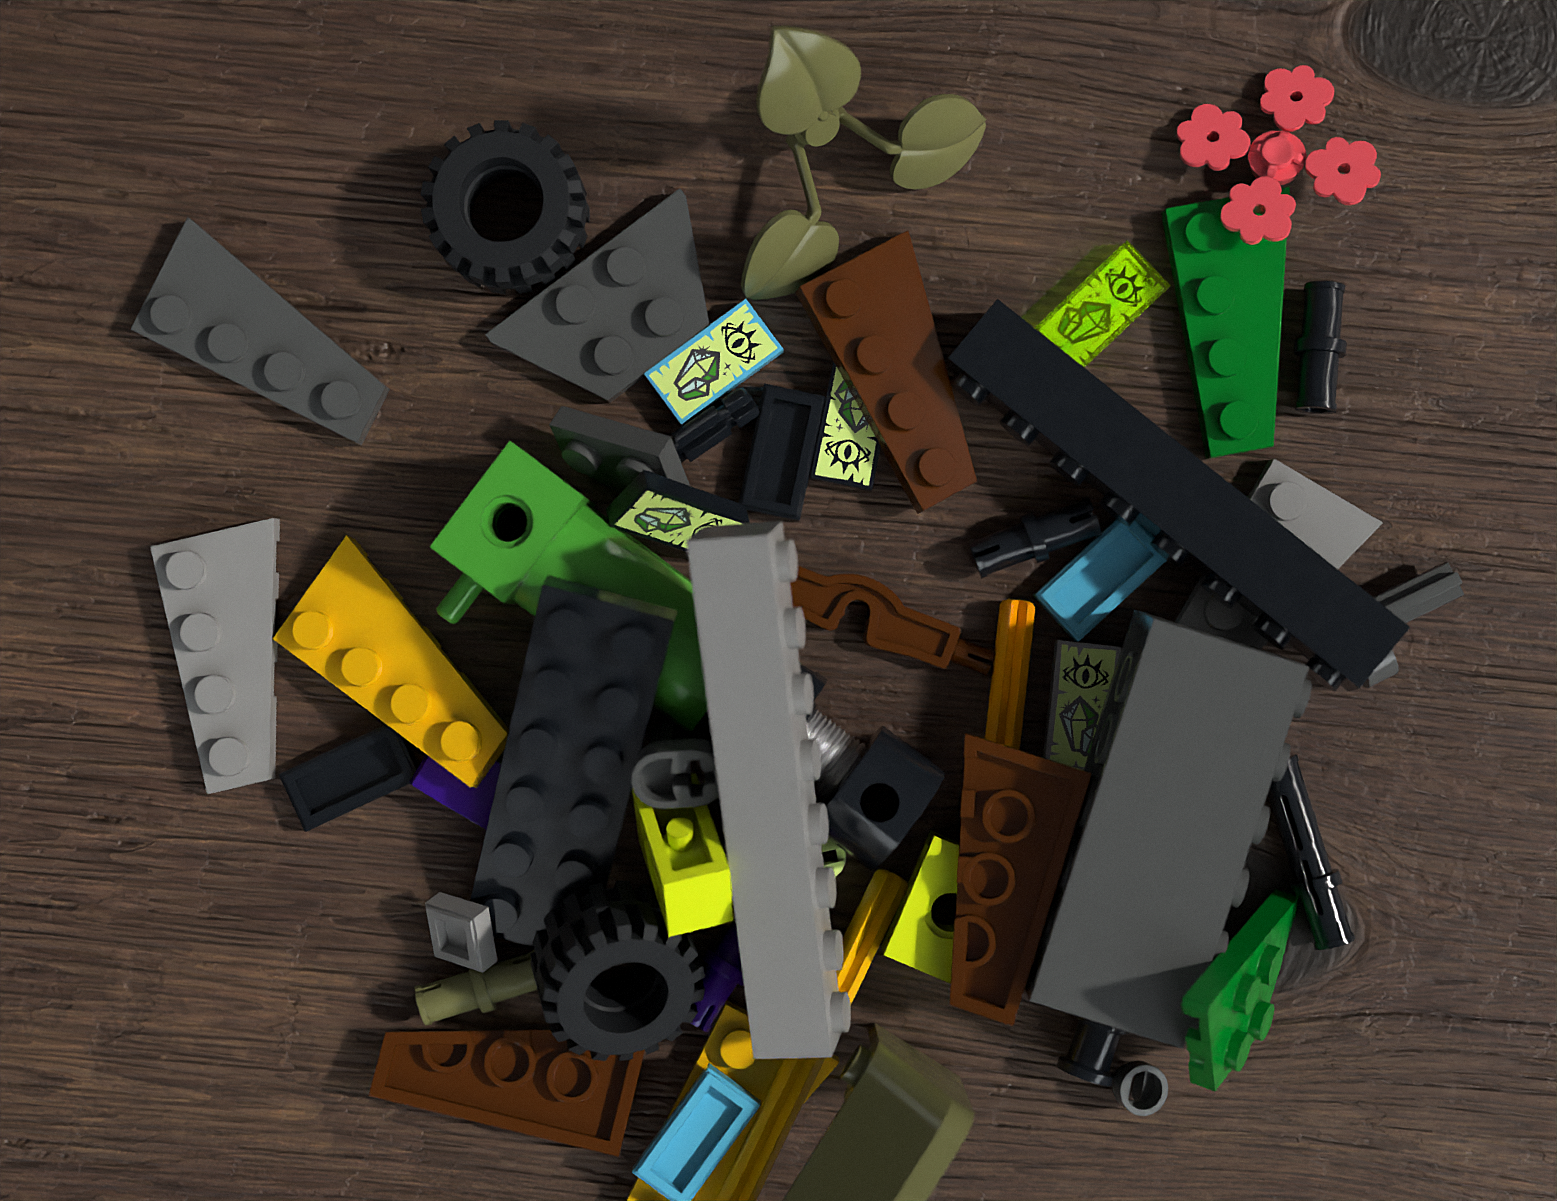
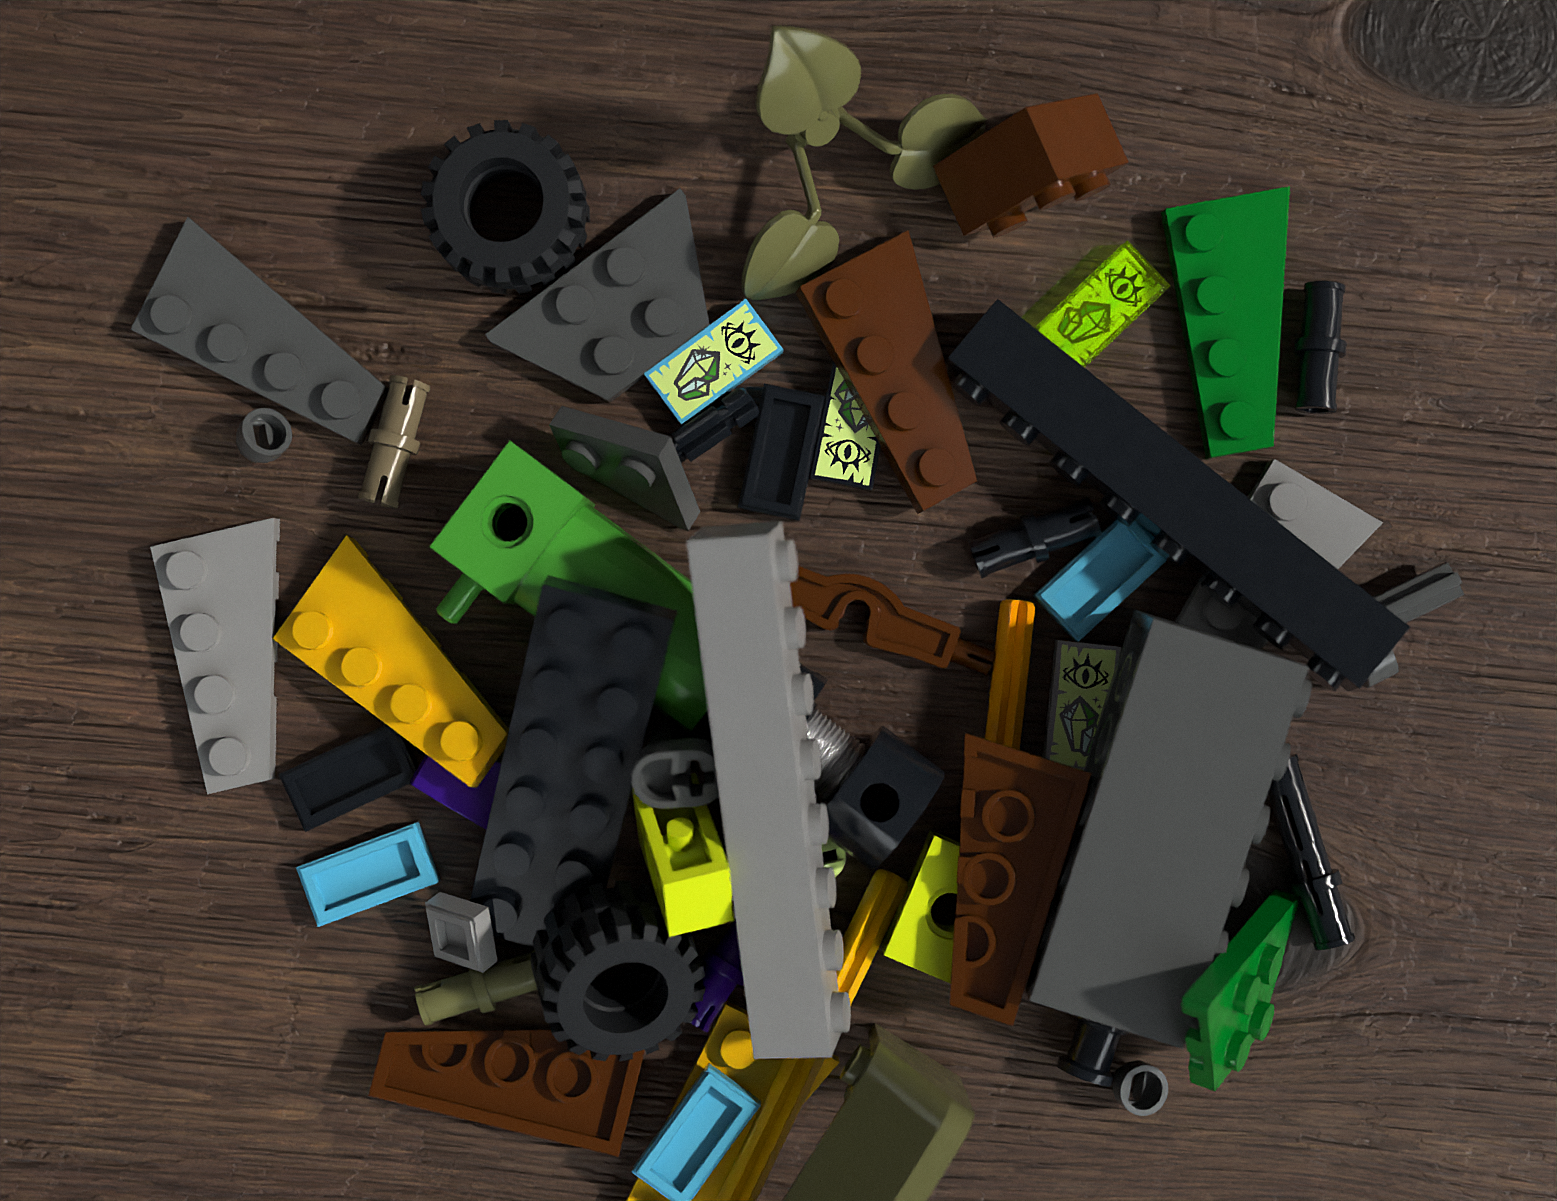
tile [606,469,750,552] -> none
coral plant [1177,65,1381,245] -> none
none -> dark grey hinge [236,408,292,463]
none -> medium azure tile [296,821,441,927]
none -> dark tan pin [357,375,431,509]
none -> reddish brown brick [933,93,1129,238]

